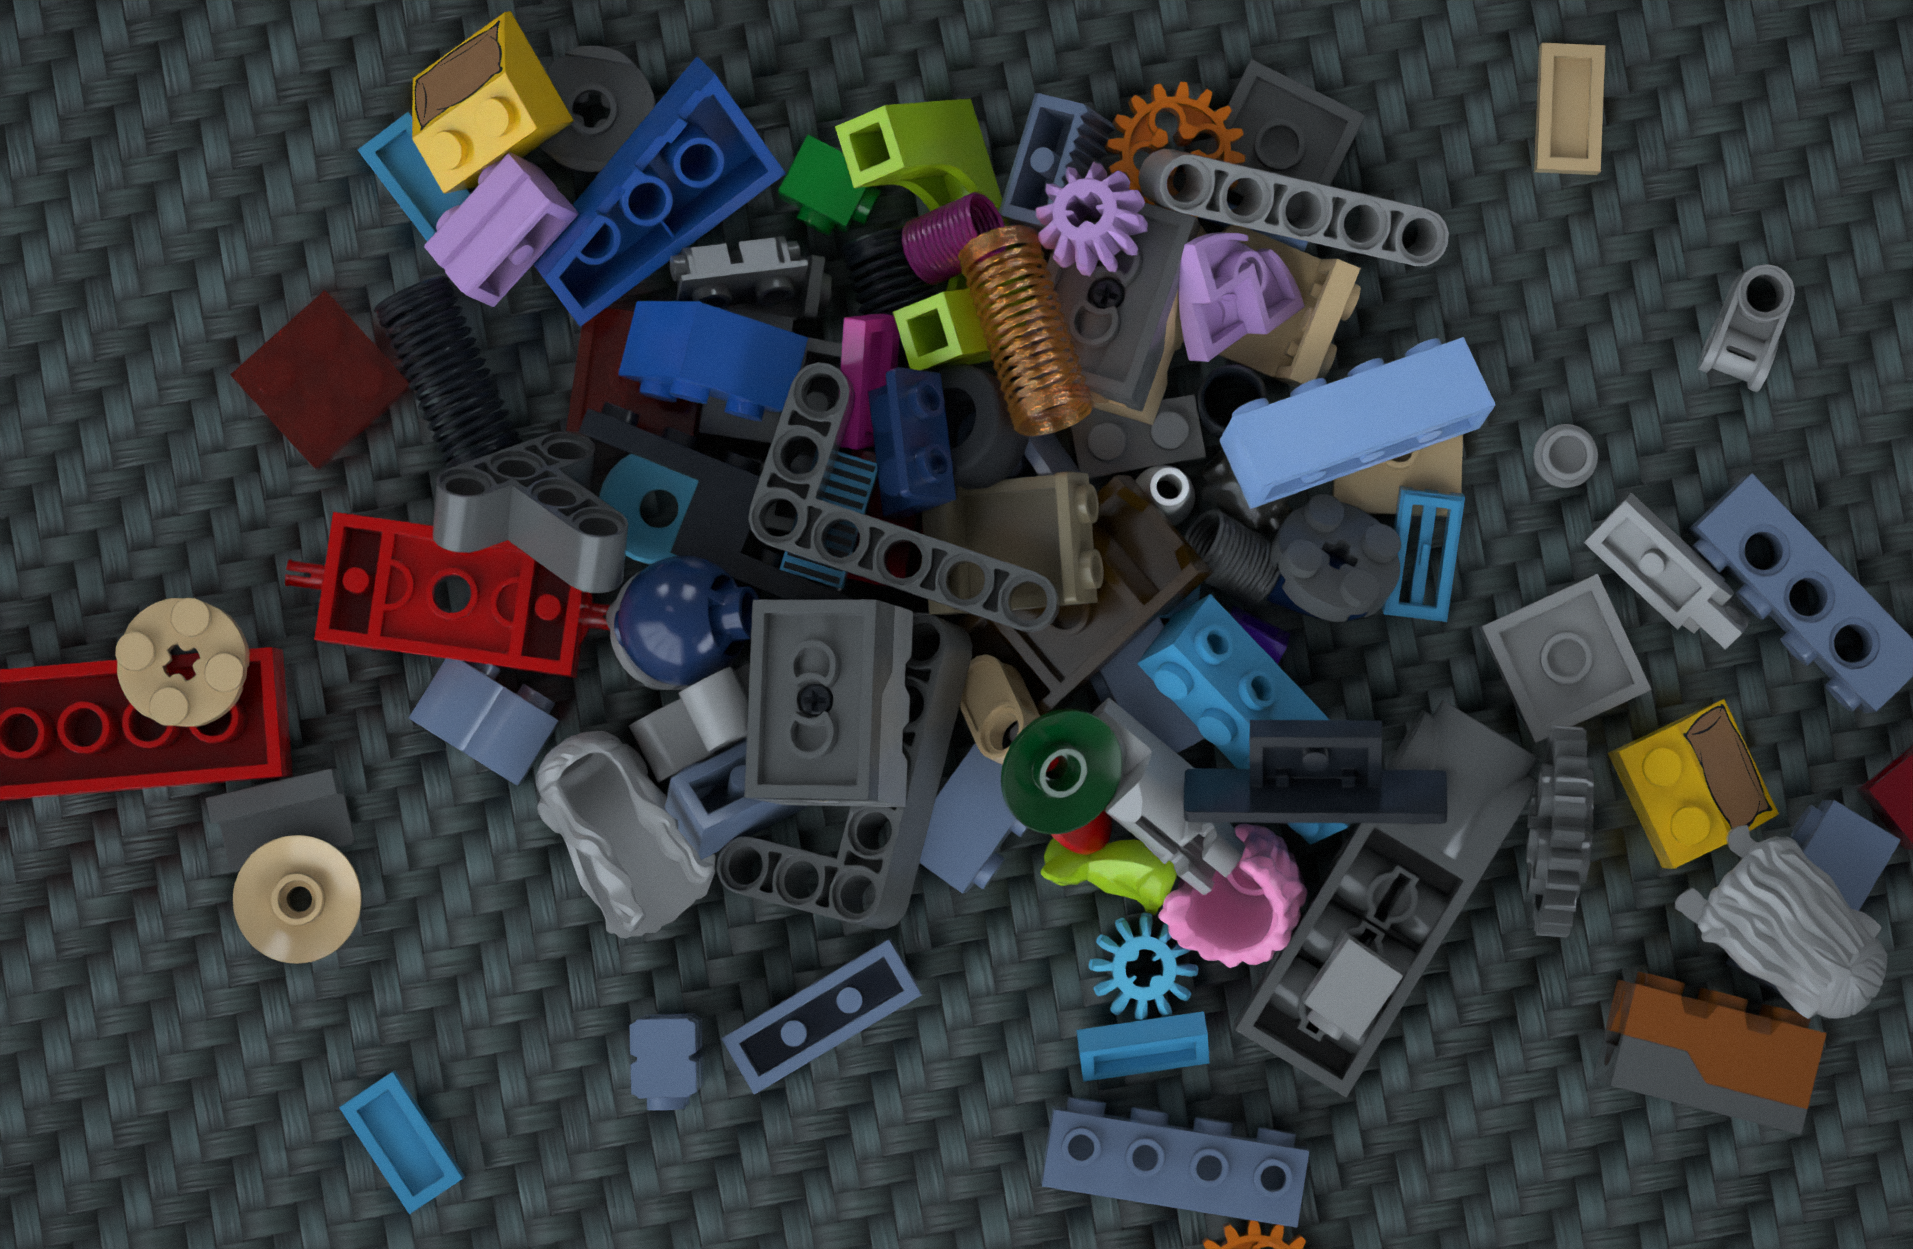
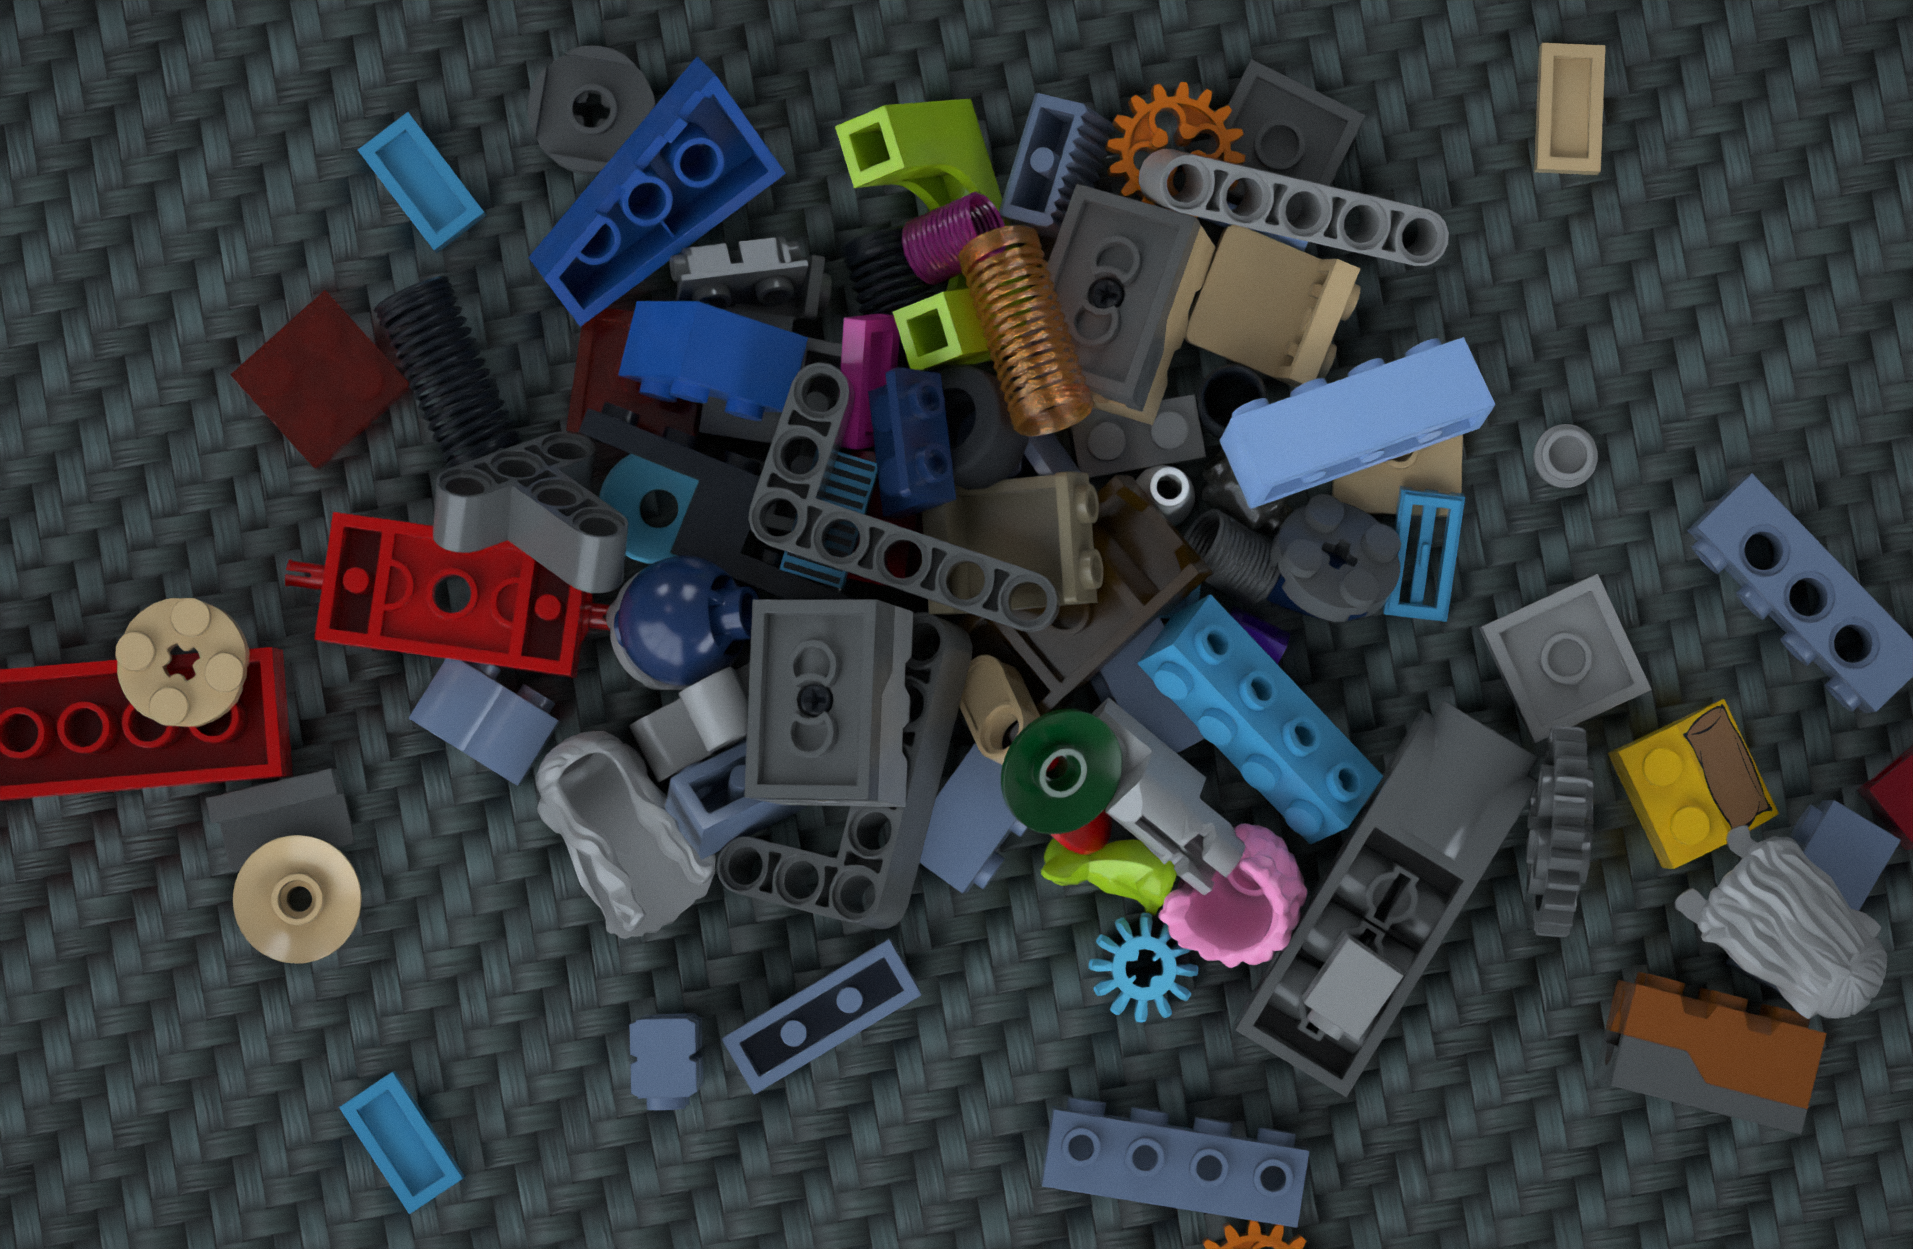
yellow slope [412,11,574,194] -> none
lavender brick [424,152,579,307] -> none
green brick [778,135,882,236] -> none
lavender gear [1036,162,1148,277] -> none
dark azure tile [1076,1011,1210,1082] -> none
lavender brick [1178,232,1305,362] -> none
black bracket [1184,720,1448,824] -> none
light grey hinge [1584,493,1750,650] -> none
light grey piece [1697,264,1795,392] -> none

